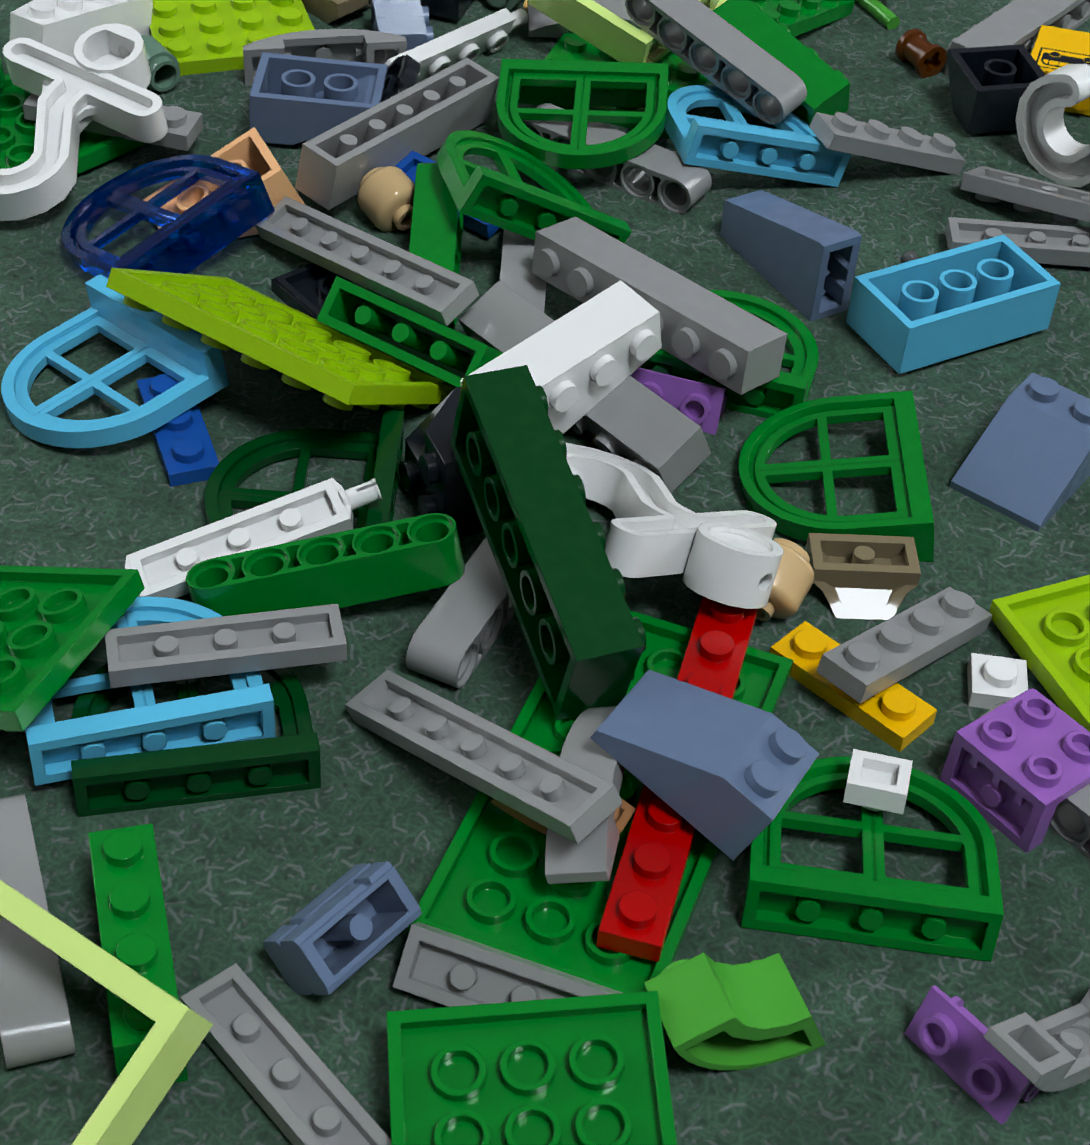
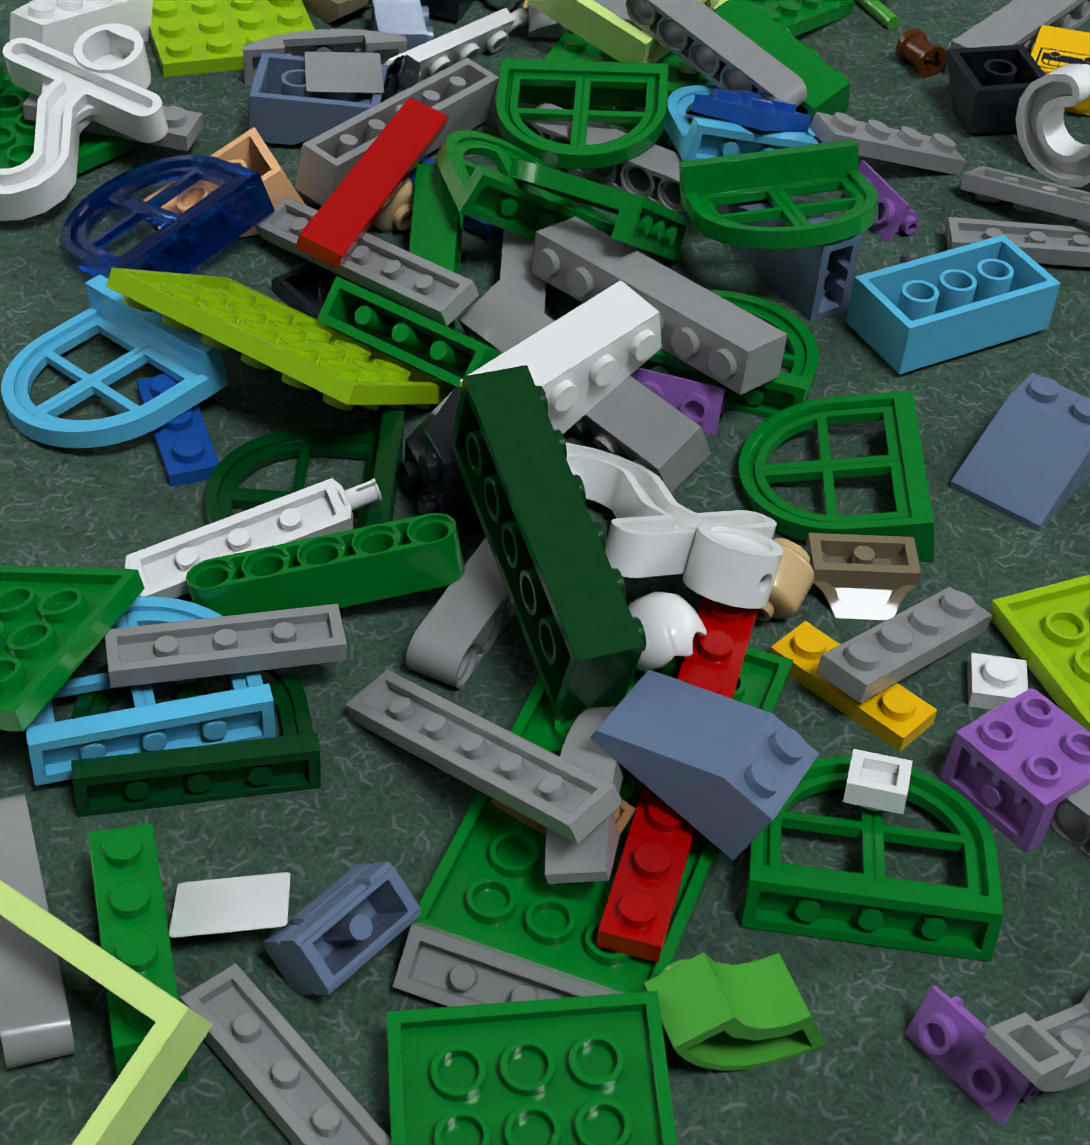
sand green brick [141,35,180,92] -> none
none -> white sticker [169,872,290,938]
none -> red tile [296,97,449,268]
none -> light grey sticker [305,52,384,93]
none -> green window [508,159,692,262]
none -> white hair [628,592,707,672]
none -> green window [679,140,878,249]
none -> blue plate [692,88,811,133]
none -> medium lavender hinge [841,160,920,242]

